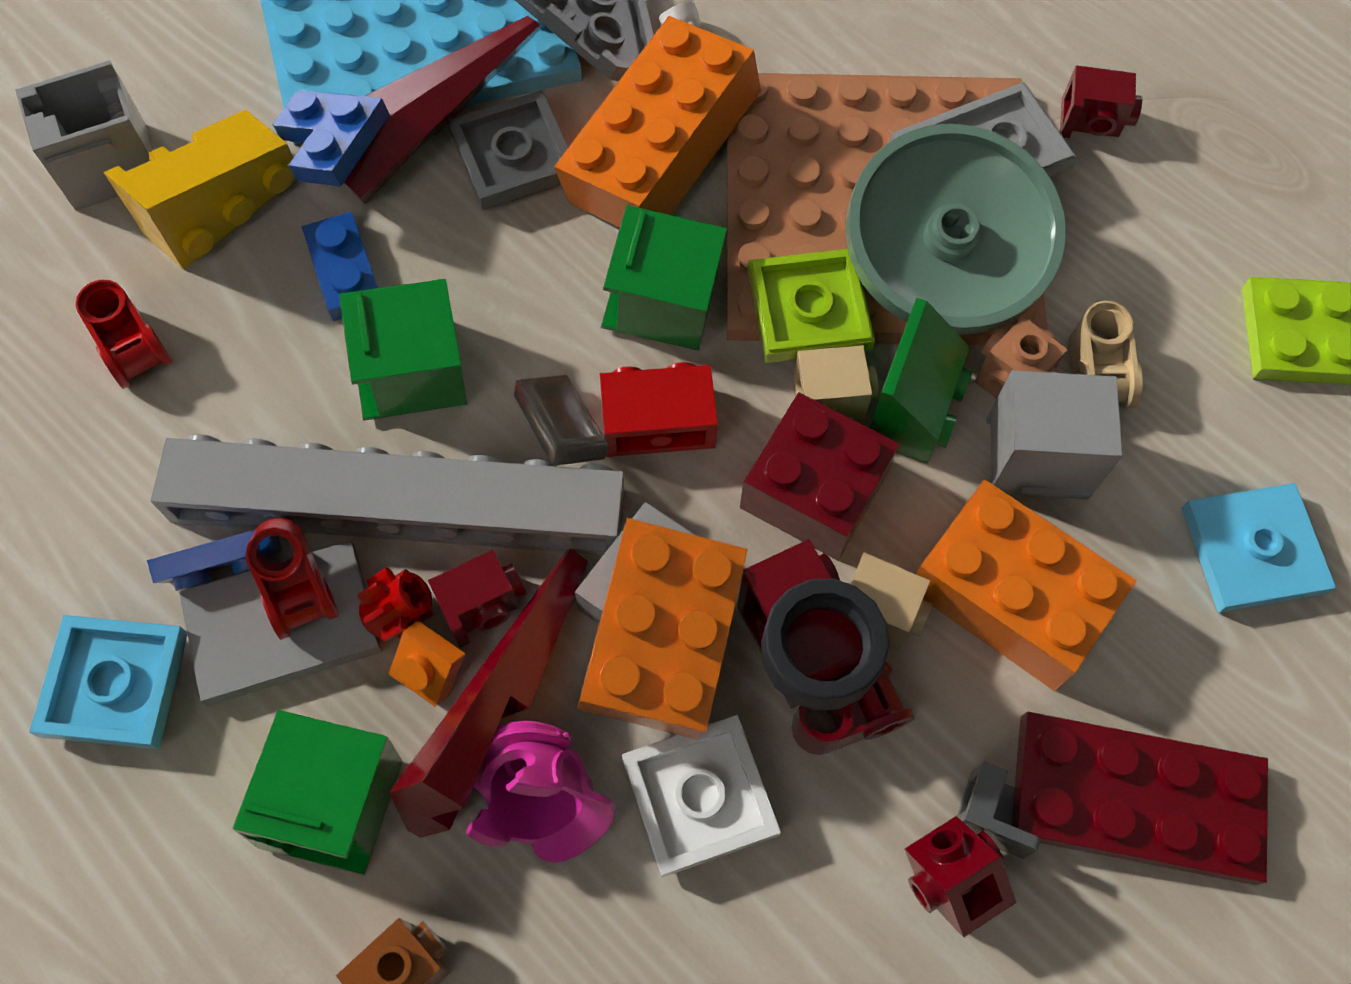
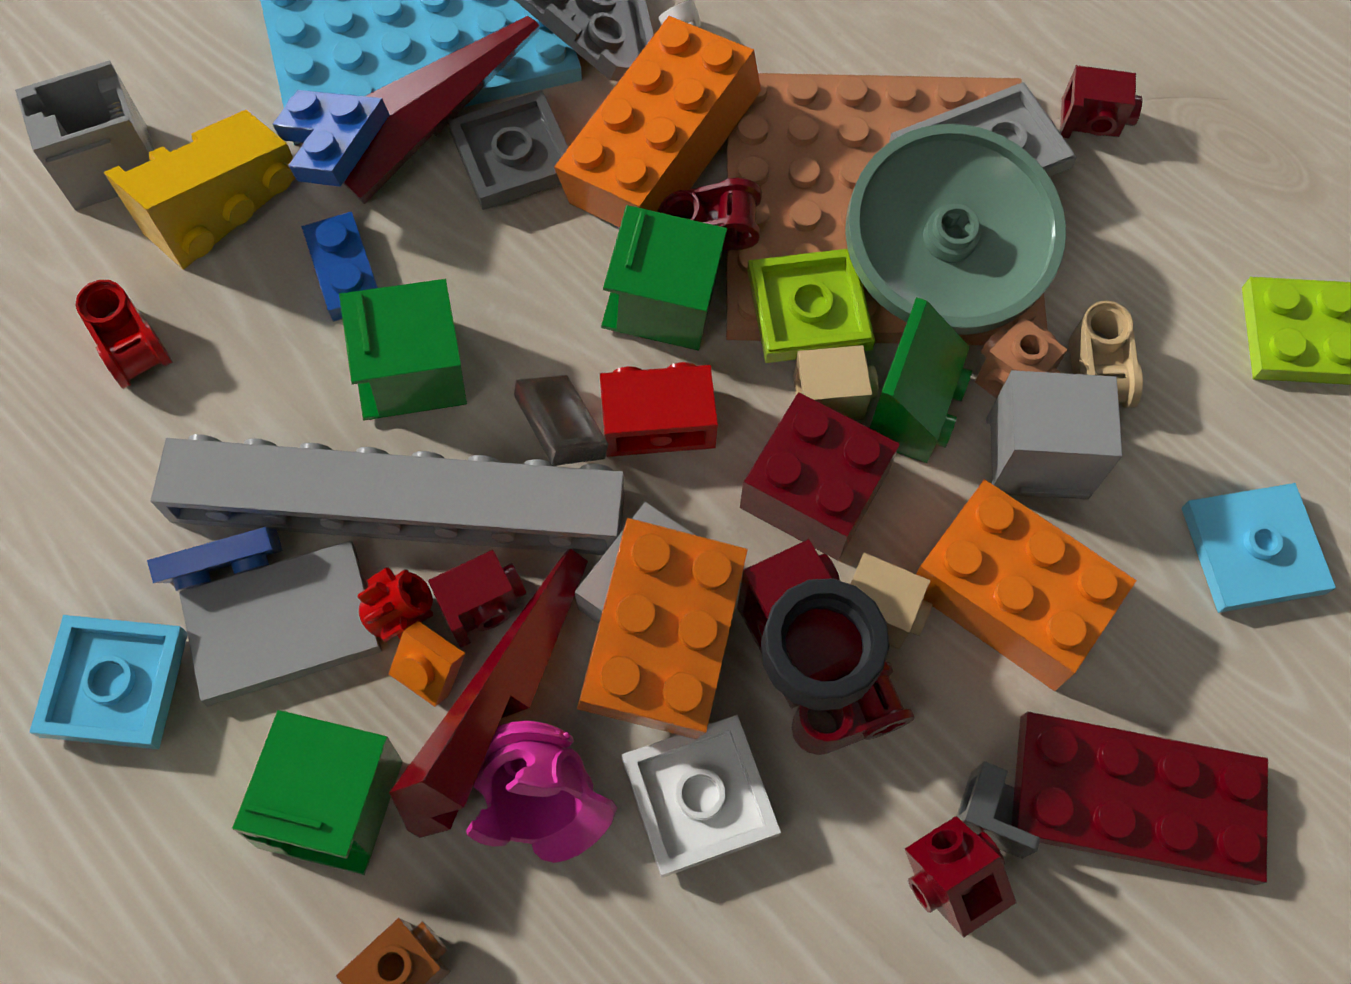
red piece [245,518,339,640] -> none
none -> dark red piece [657,178,762,252]

